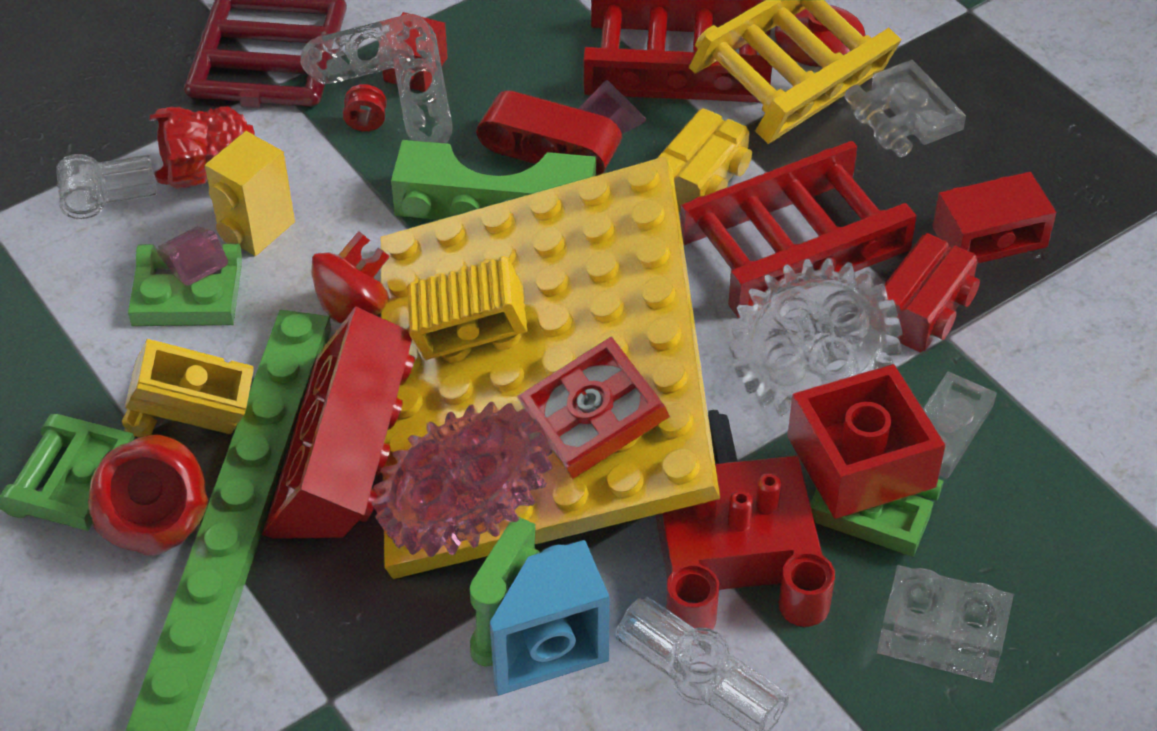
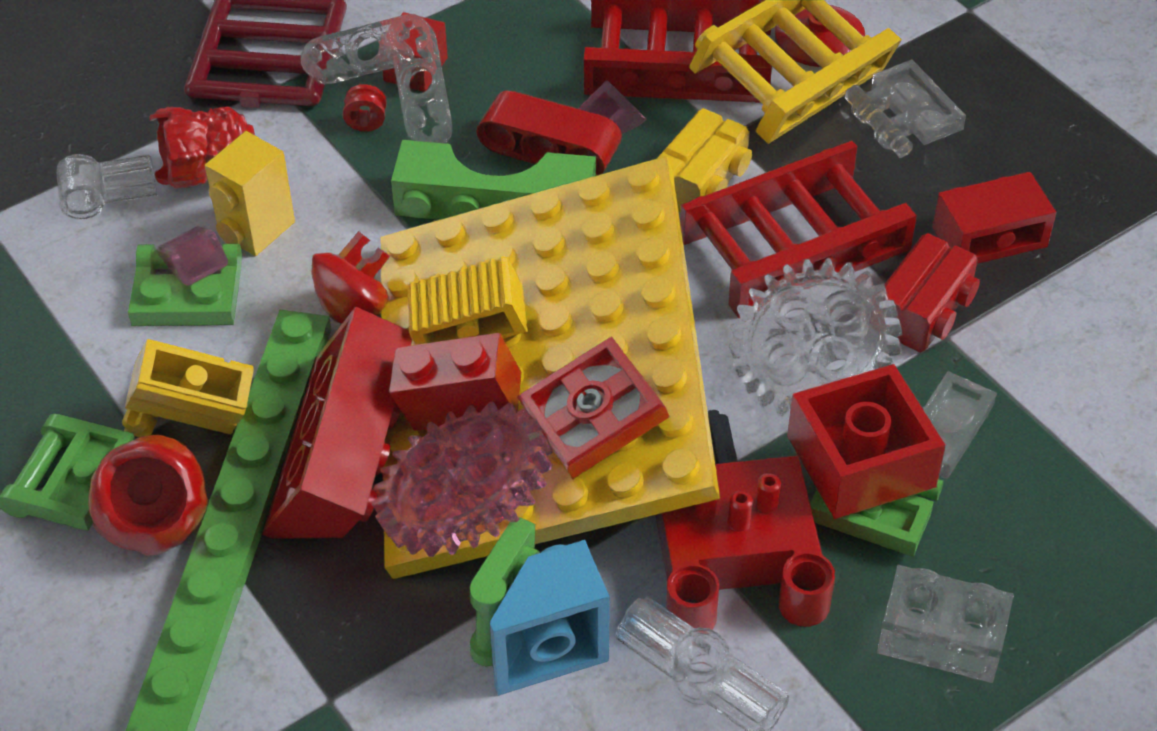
none -> red brick [389,333,522,431]

